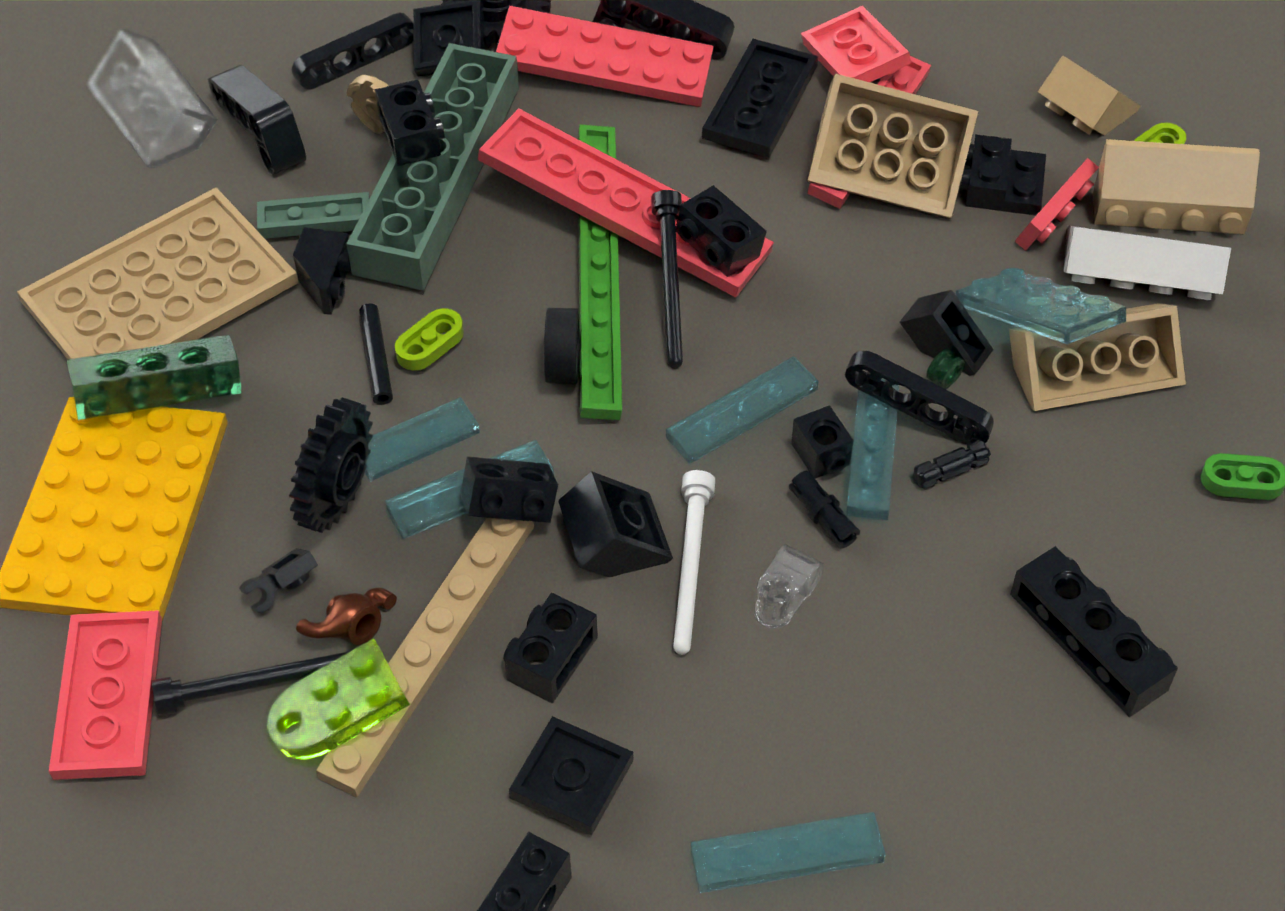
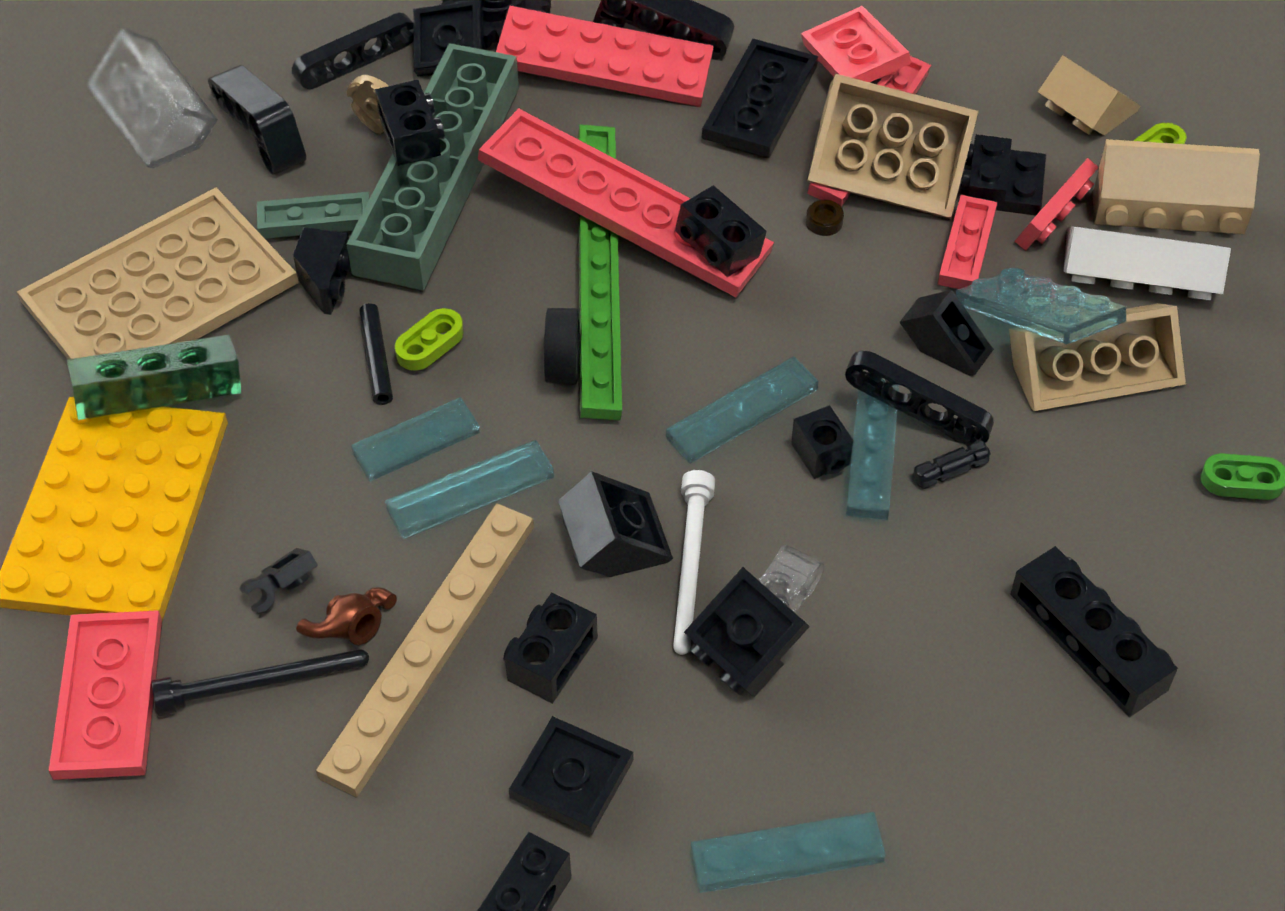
clear neon green plate [267,638,410,759] -> none
black gear [289,397,373,533] -> none
black brick [460,456,558,523] -> none
black piece [651,190,683,368] -> none
black pin [789,471,860,549] -> none
clear green bush [926,349,965,389] -> none
none -> black plate [684,567,810,697]
none -> dark brown tile [806,200,844,236]
none -> coral plate [938,195,997,293]

